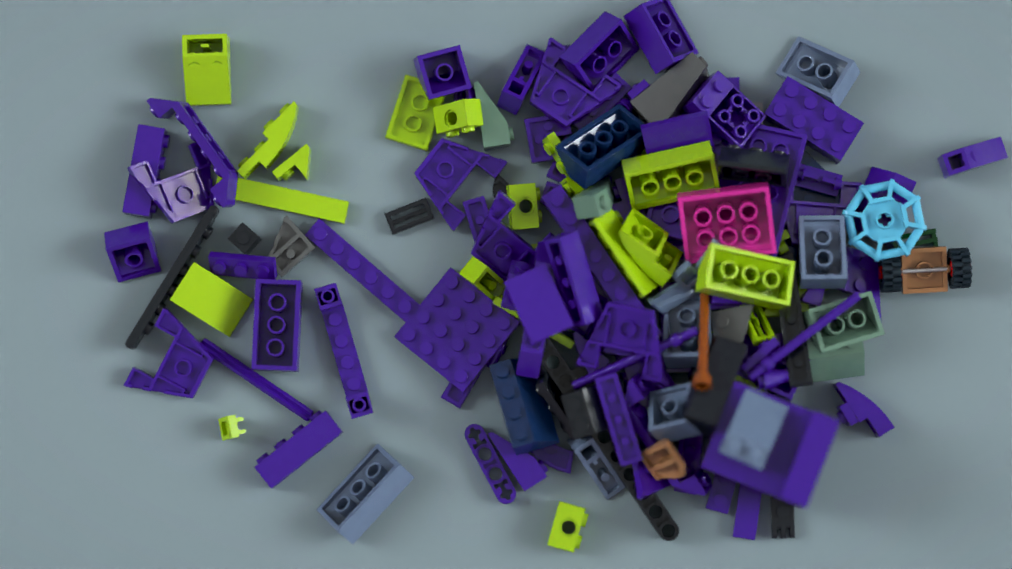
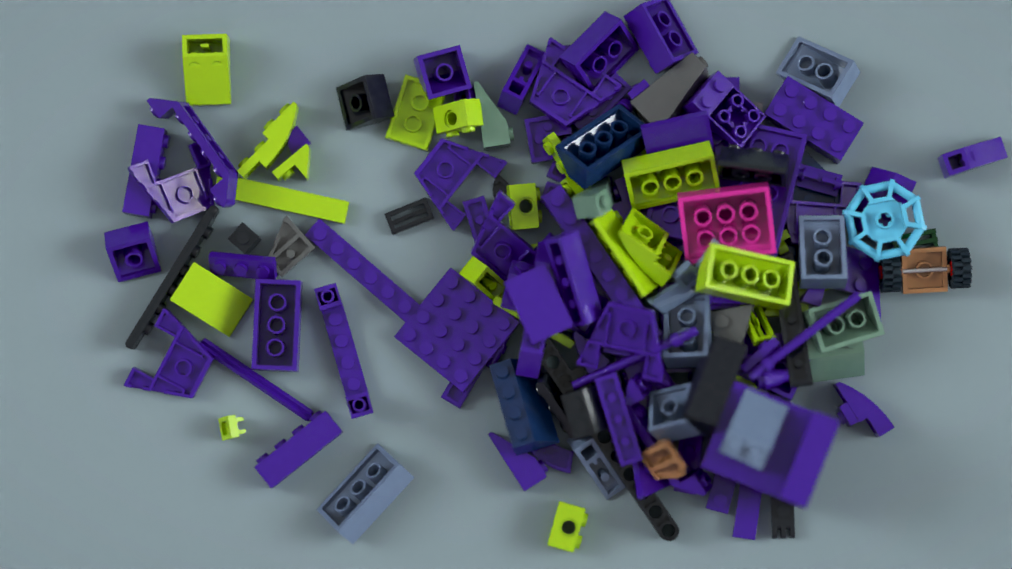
dark purple beam [464,424,516,504] -> none
dark orange piece [693,293,712,391] -> none
none -> dark purple tile [288,126,311,155]
none -> black slope [336,74,395,131]

